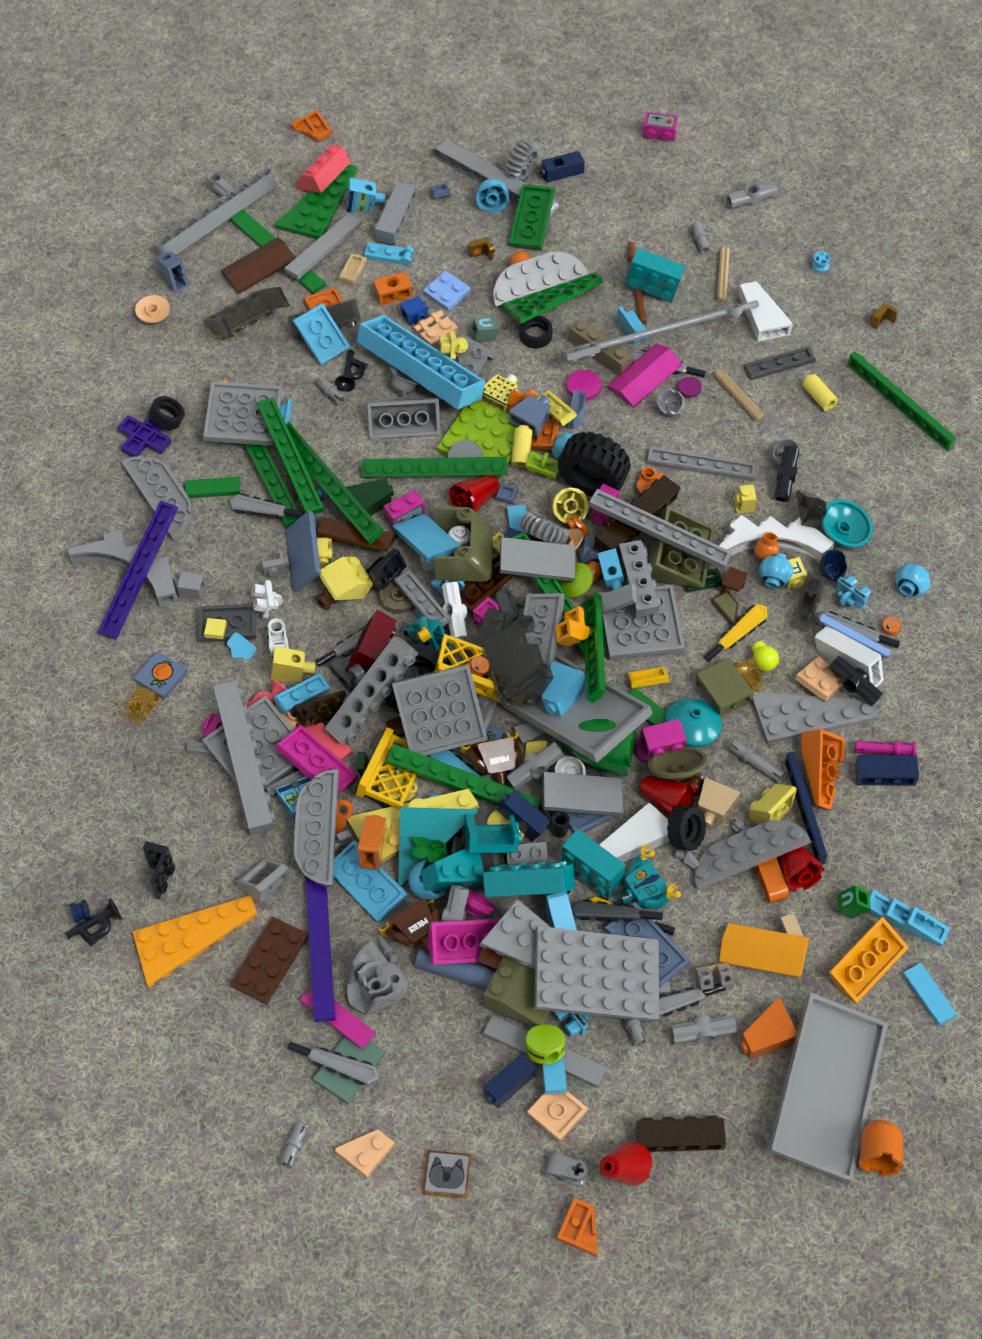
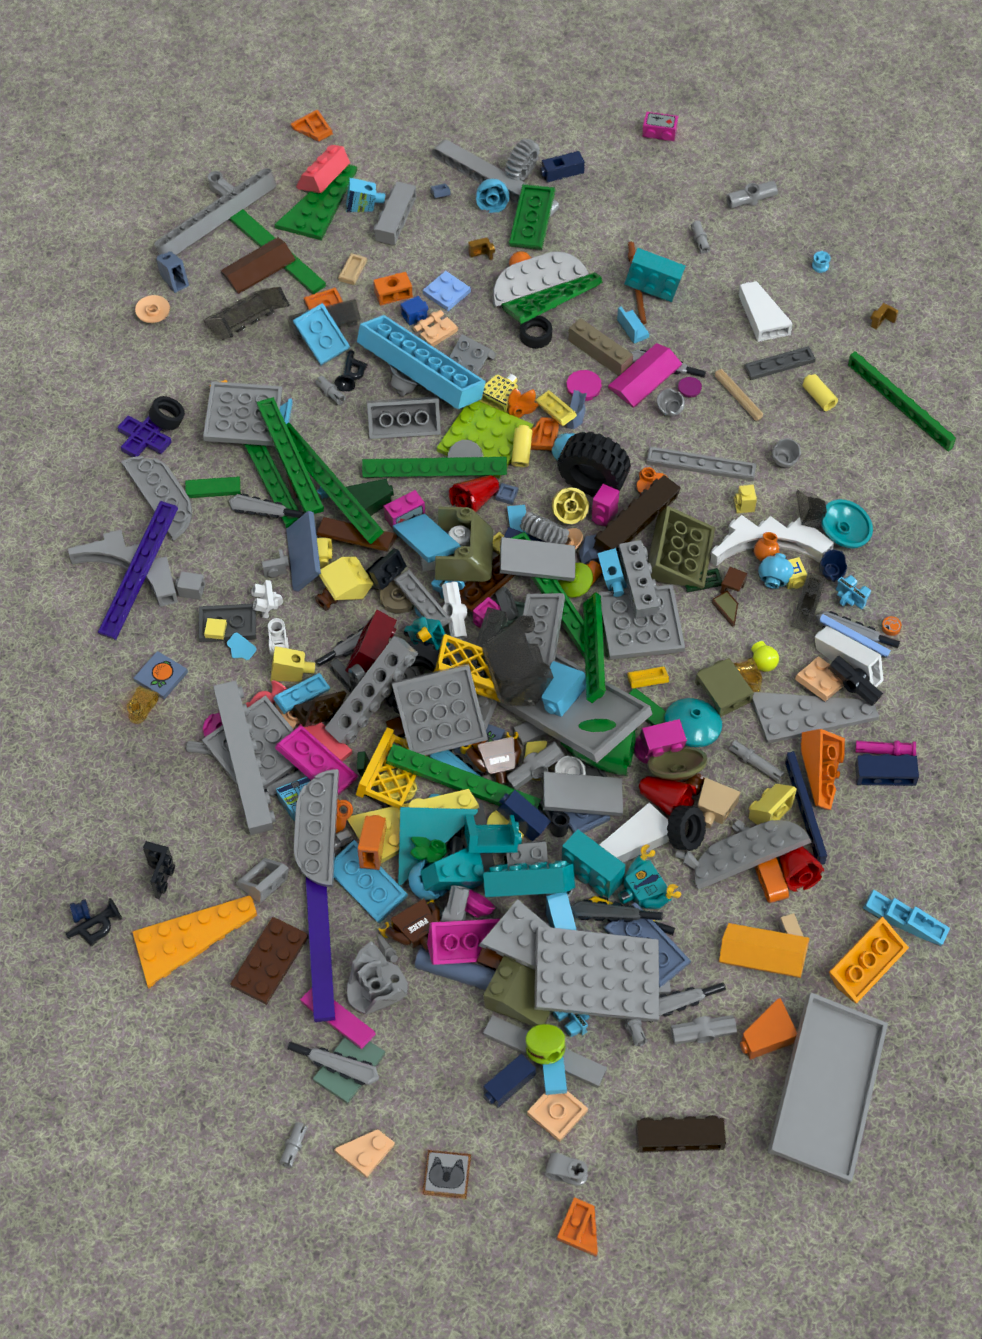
light grey tile [285,213,362,280] -> none
medium azure plate [364,242,414,265] -> none
light yellow hips [439,331,468,359] -> none
orange tile [469,656,489,676] -> none
sand green brick [471,315,499,342] -> none
sand blue torso [509,395,550,438] -> none
lime hips [525,451,558,480] -> none
light orange brick [555,606,590,647] -> none
light grey bar [561,300,759,362] -> none
orange arm [566,517,589,539] -> none
light grey plate [588,489,732,570] -> none
red cone [600,1141,653,1186] -> none
light grey tile [601,583,637,614] -> none
flat silver piece [696,962,734,990] -> none
yellow sword [704,604,768,662] -> none
tan axle [717,247,730,302] -> none
black piece [774,445,800,502] -> none
green brick [837,885,871,918] -> none
orange cylinder [859,1119,903,1176] -> none
medium azure plant [895,563,930,597] -> none
medium azure tile [903,963,957,1026] -> none

